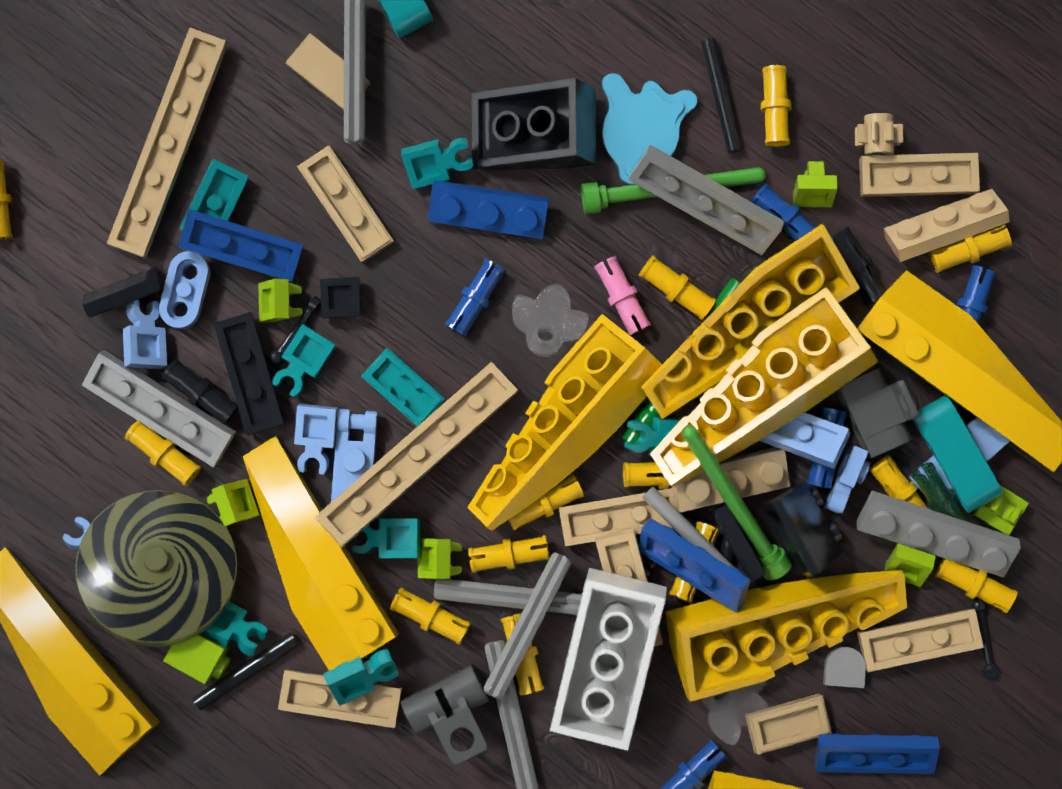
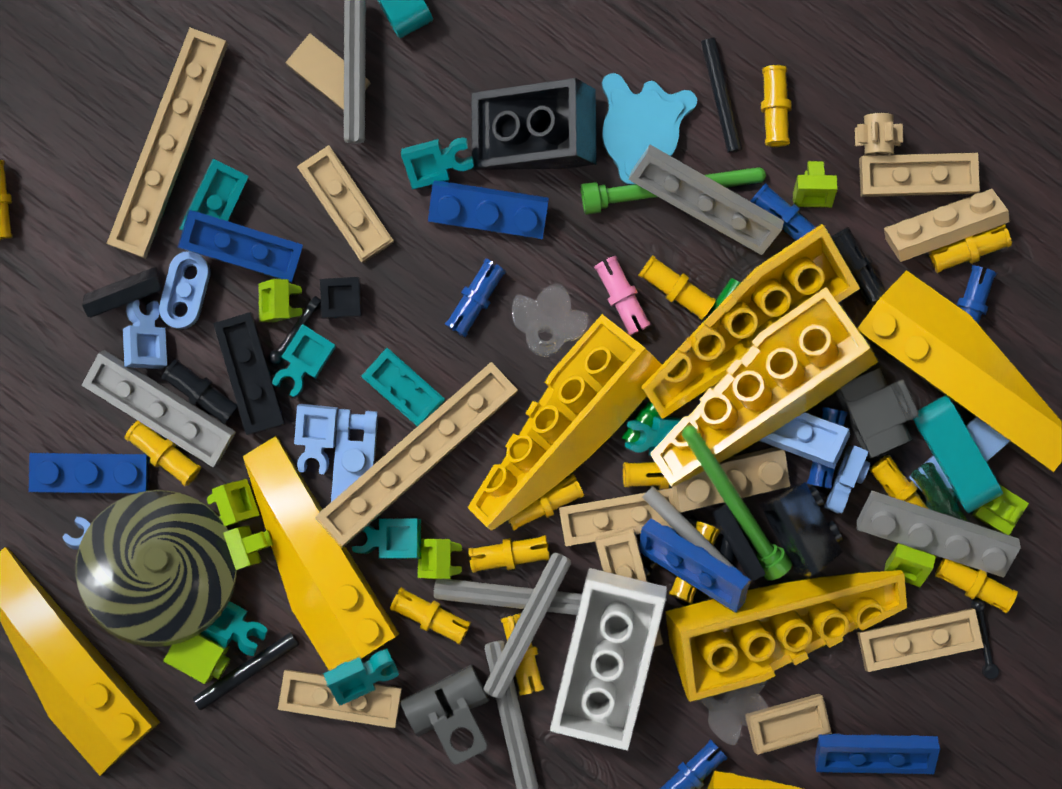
light grey tile [823,646,866,688] -> none
none -> blue plate [28,453,150,494]
none -> lime tile [223,525,273,570]

